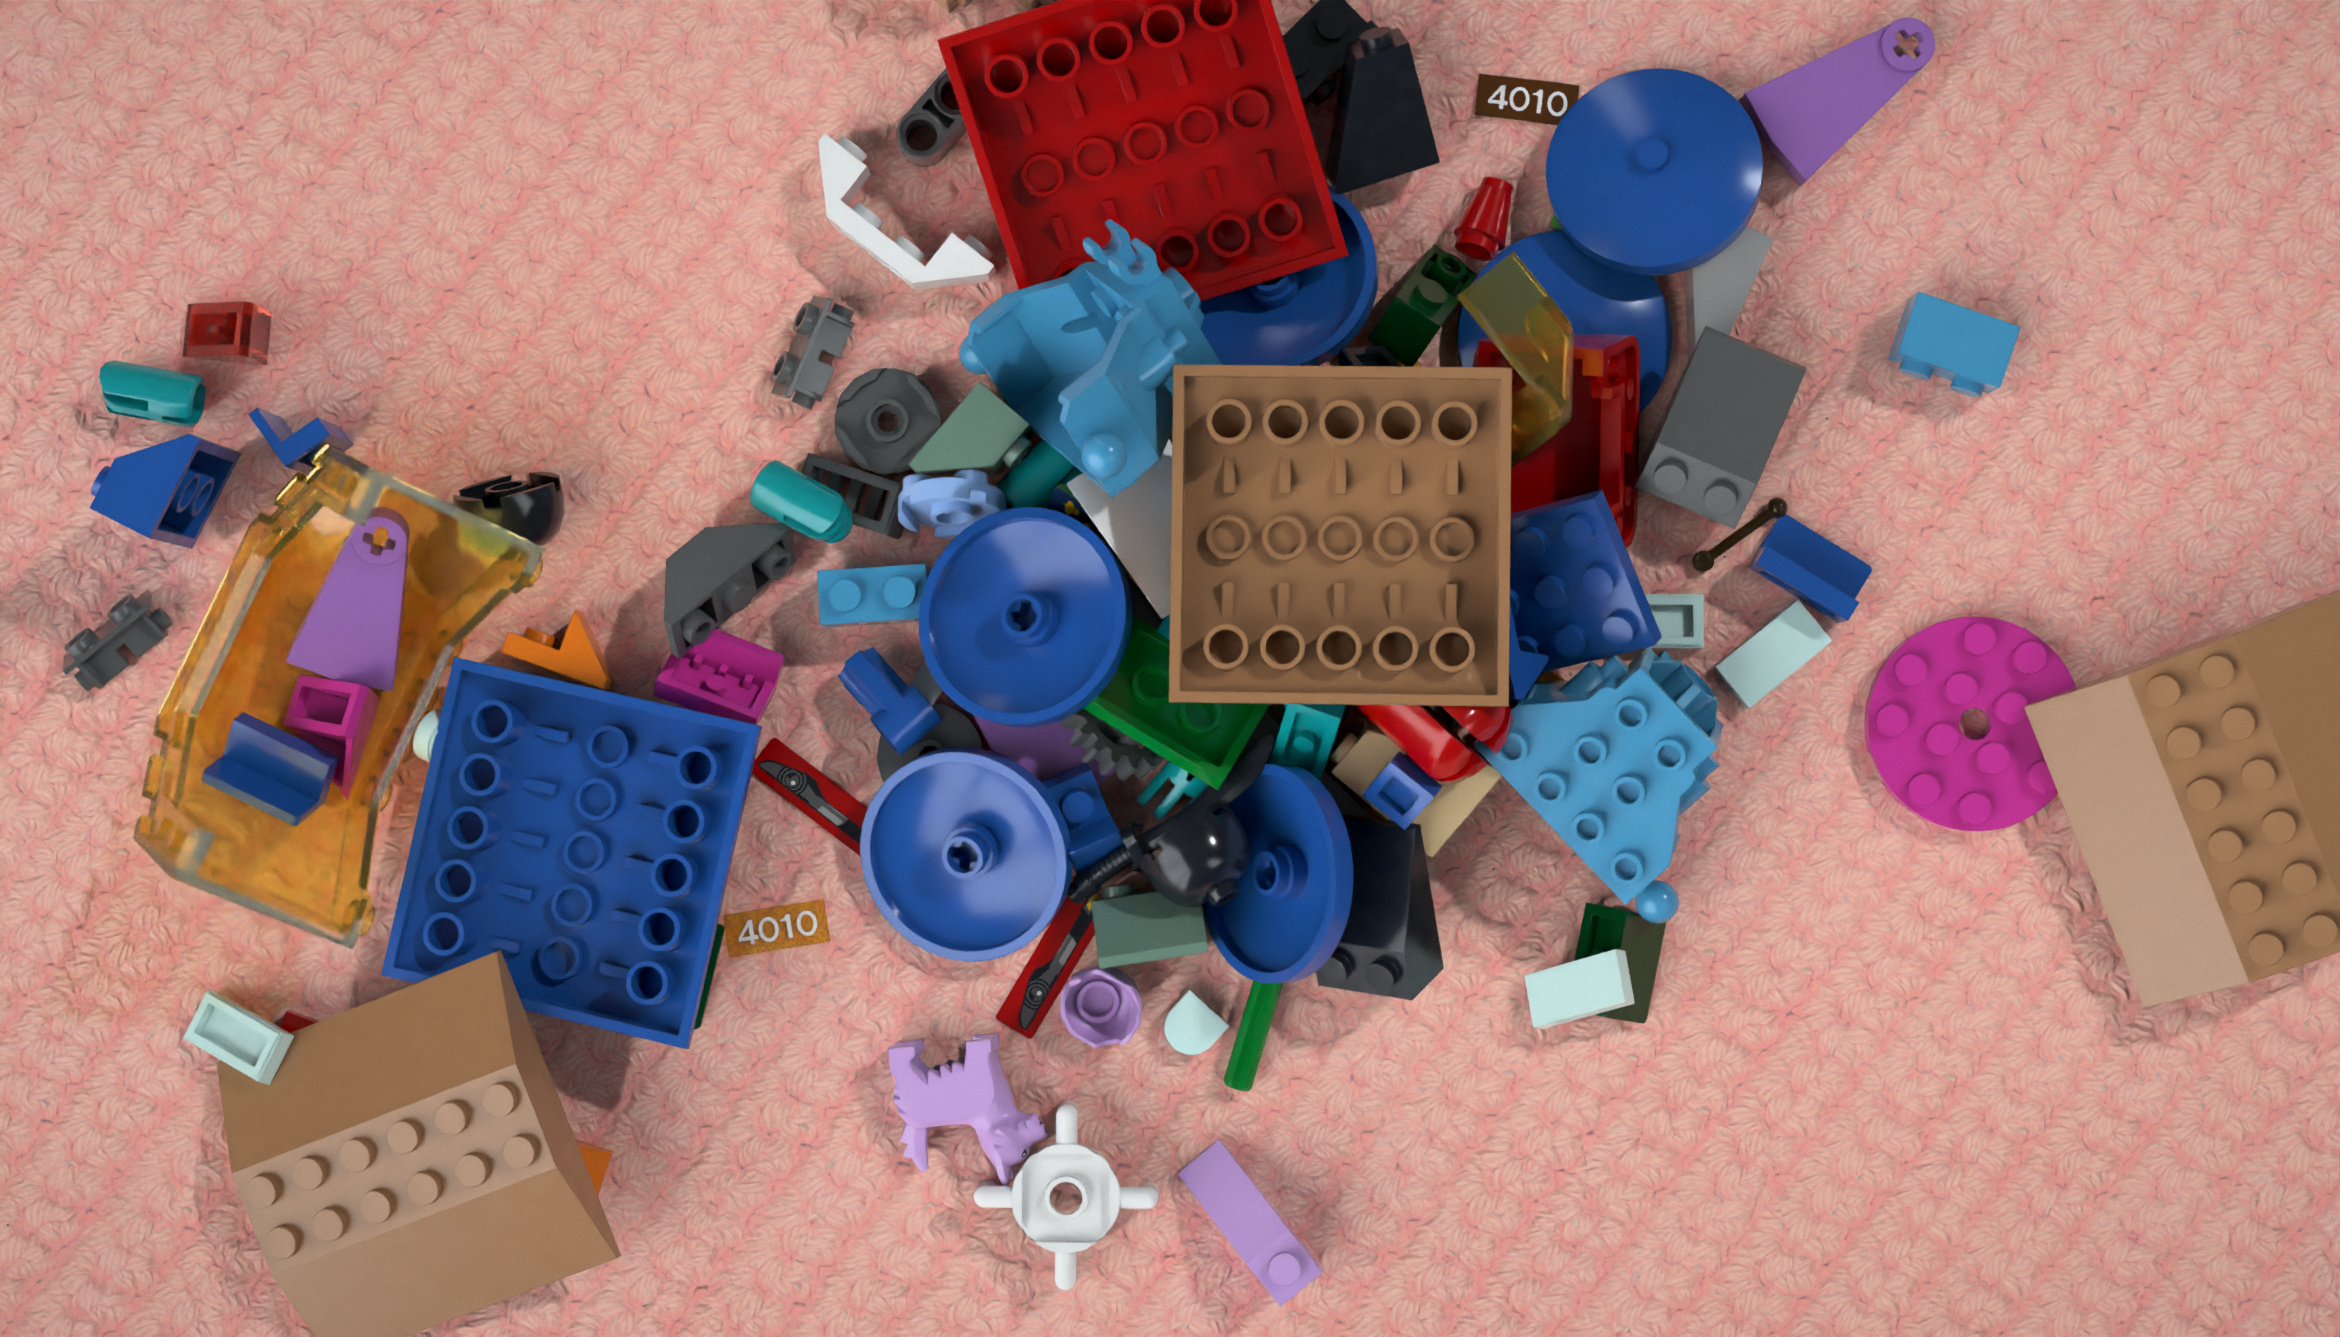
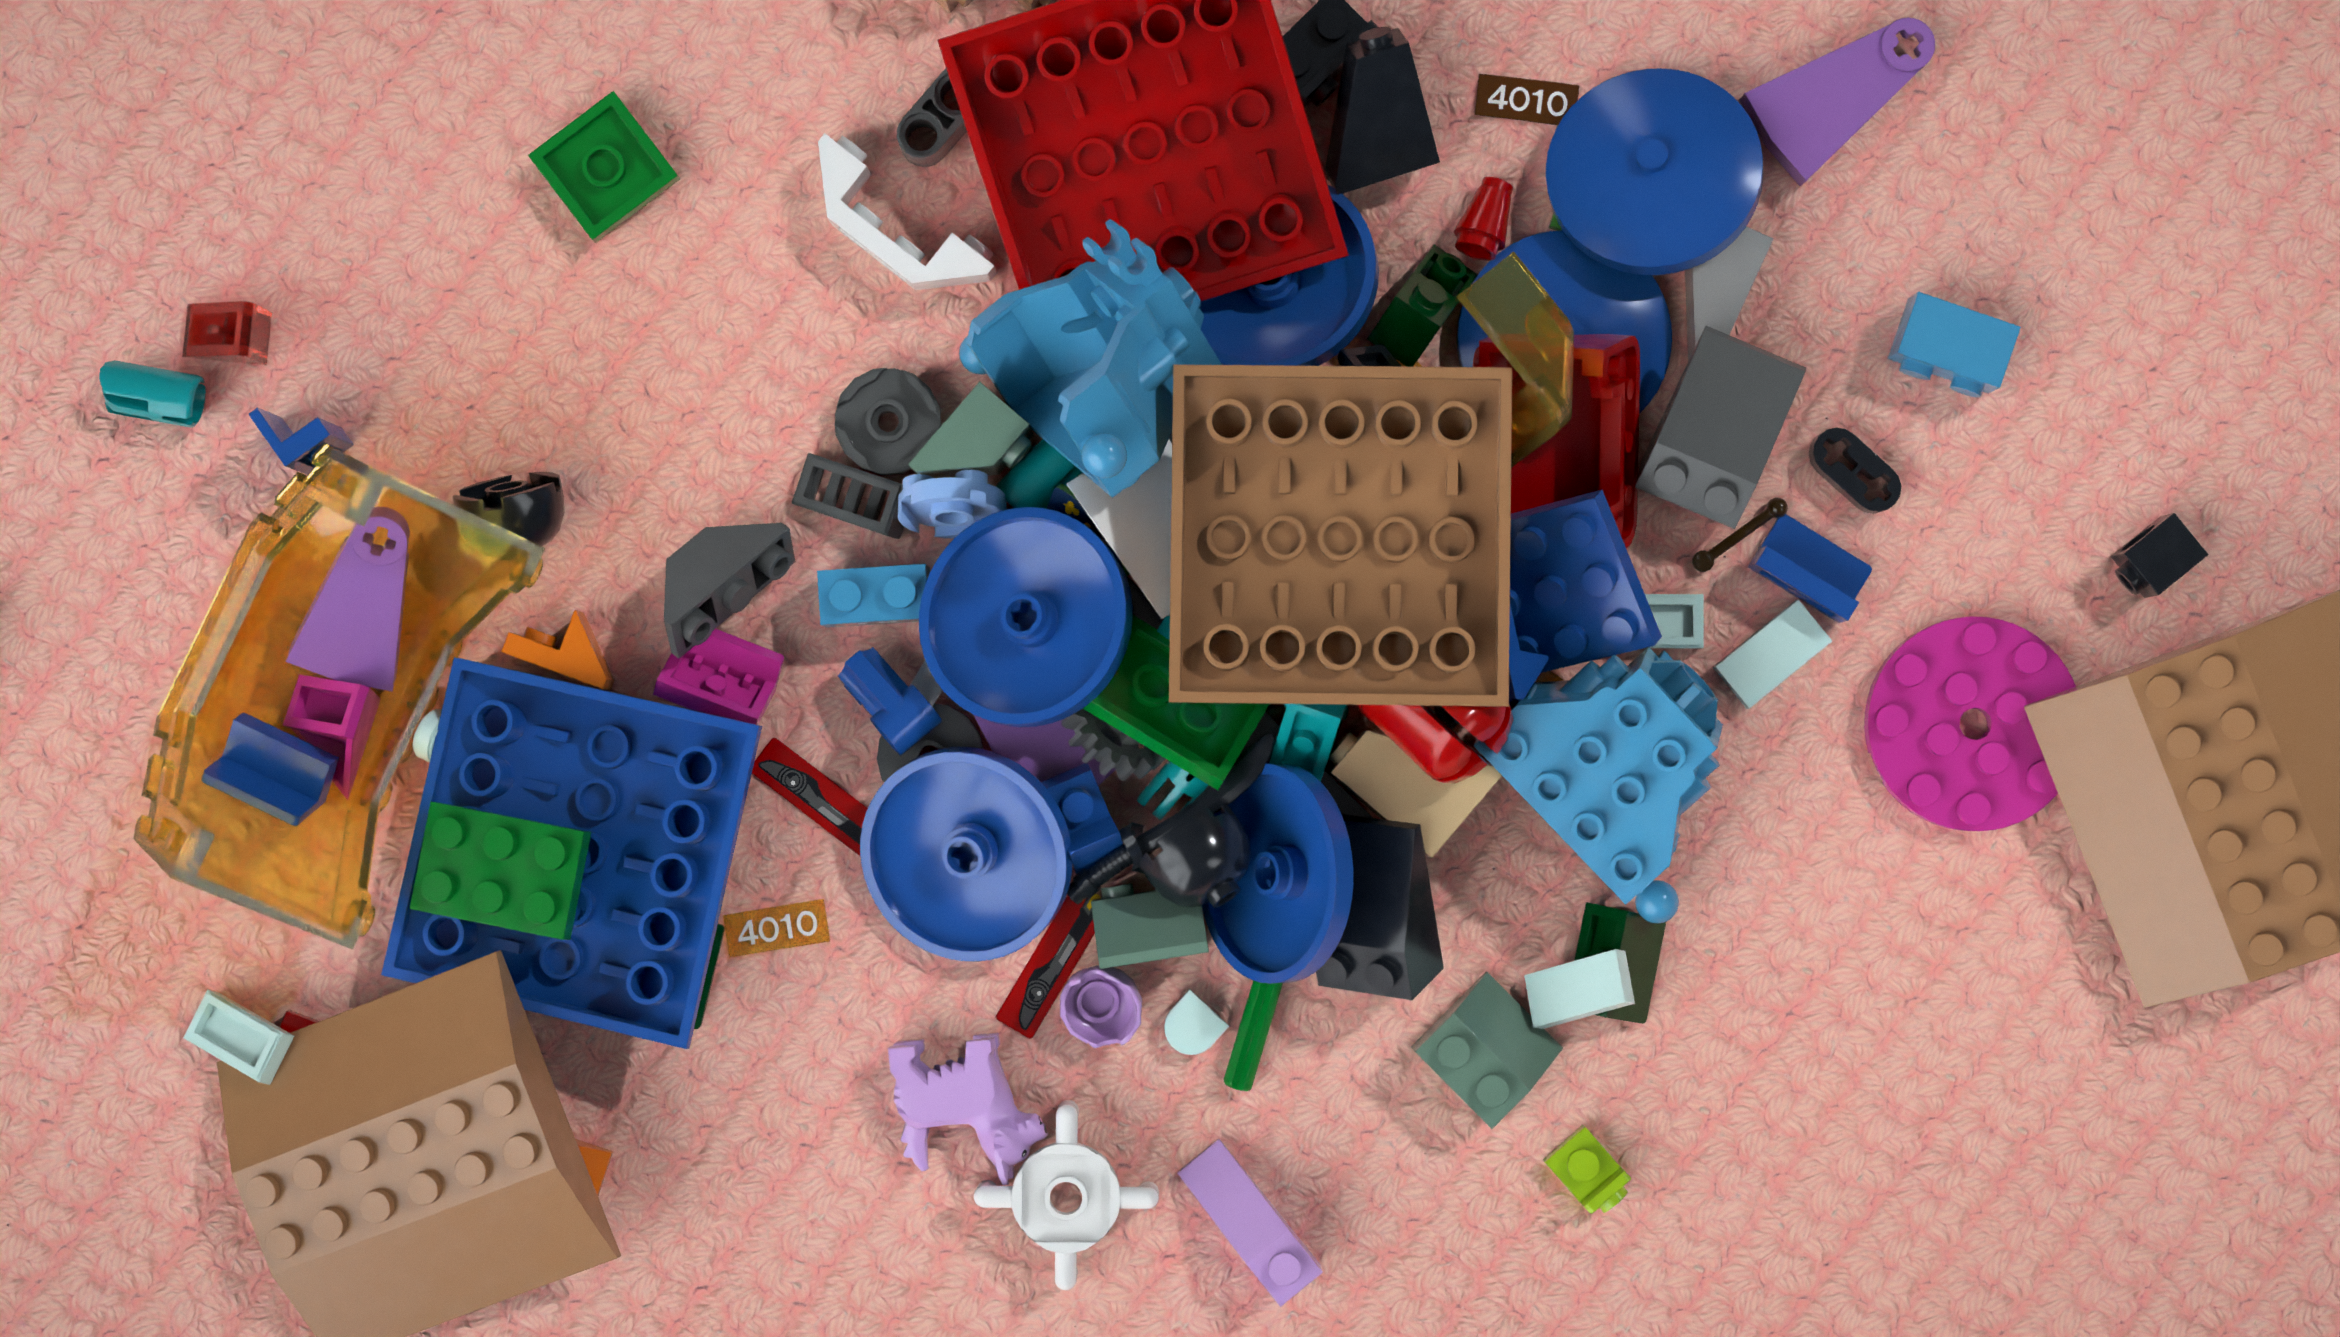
dark grey hinge [63,589,173,691] -> none
blue slope [90,434,241,549] -> none
teal arm [750,460,853,544] -> none
dark grey hinge [771,296,855,410] -> none
blue tile [1362,751,1442,830] -> none
none -> green plate [410,801,591,940]
none -> green plate [528,91,680,243]
none -> sand green slope [1411,971,1563,1129]
none -> lime bracket [1543,1125,1631,1214]
none -> black beam [1809,428,1902,514]
none -> black brick [2111,513,2209,598]

